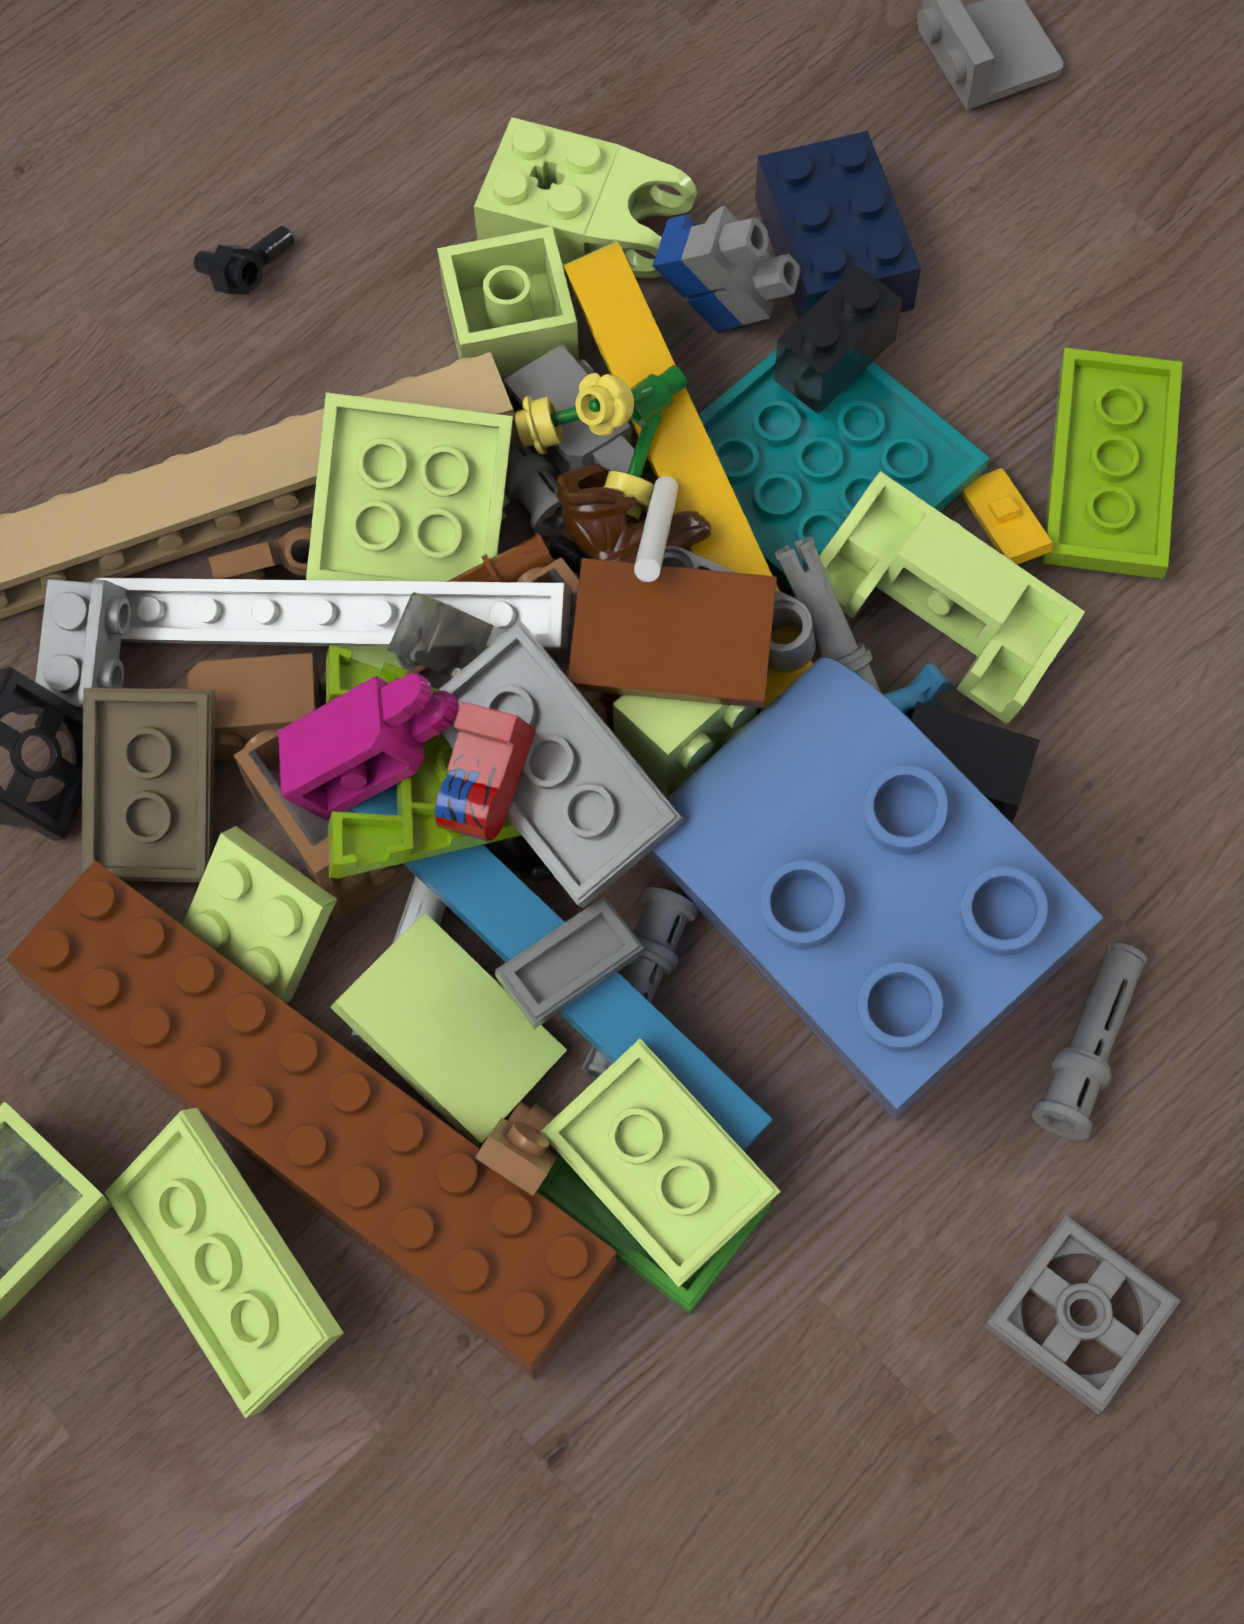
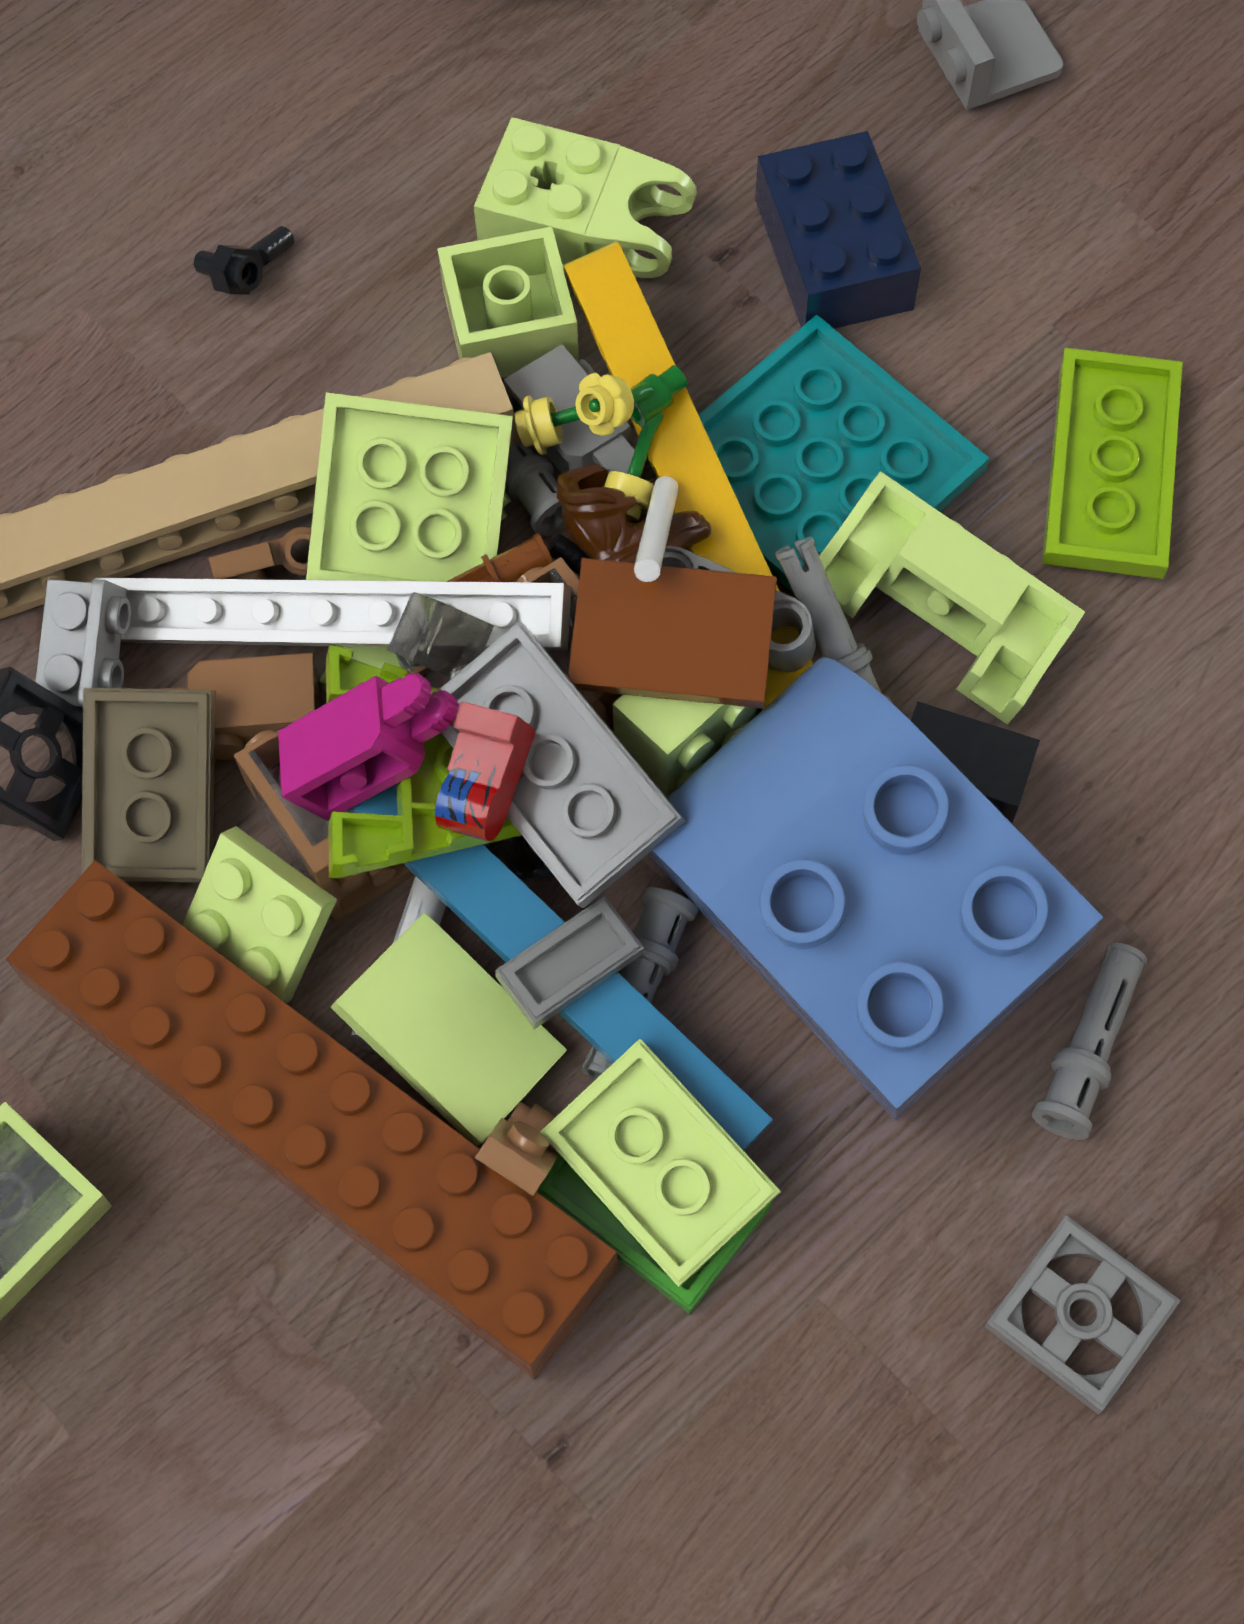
yellowish green tile [104,1108,344,1418] -> none
light grey hips [653,206,801,332] -> none
black brick [774,265,902,414] -> none
dark azure bar [883,664,955,721] -> none
yellow piece [961,468,1053,565] -> none

